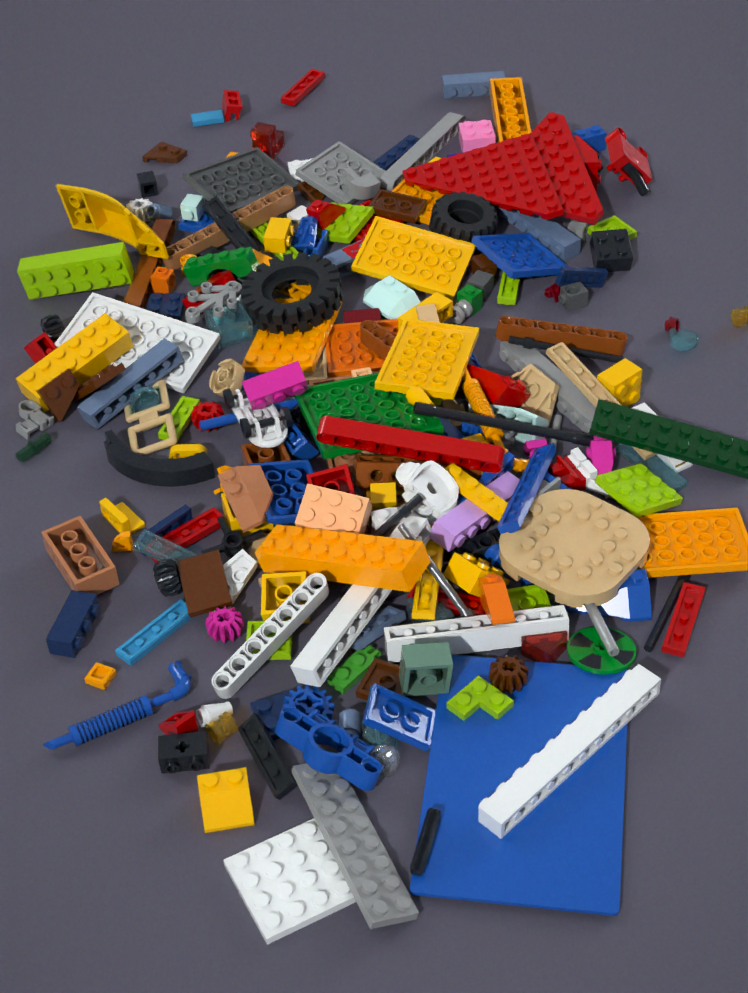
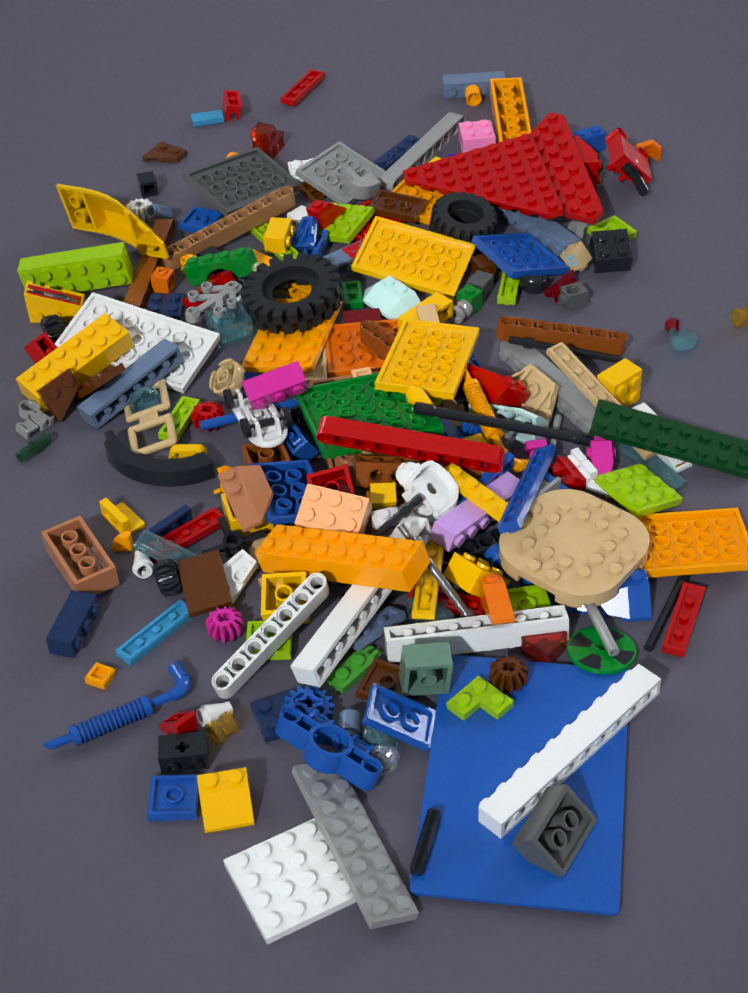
light aqua brick [180,194,205,222] -> none
black tile [202,195,261,252] -> none
black tile [237,713,298,800] -> none
dark blue plate [555,267,609,288] -> none
none -> yellow wedge [24,280,86,323]
none -> white cone [132,549,154,579]
none -> blue tile [147,774,200,821]
none -> green plate [342,280,364,310]
none -> light orange wheel [465,85,482,107]
none -> dark grey slope [512,784,597,877]
none -> black hair [519,275,548,294]
none -> tan brick [560,241,592,271]
none -> orange bracket [635,139,662,161]

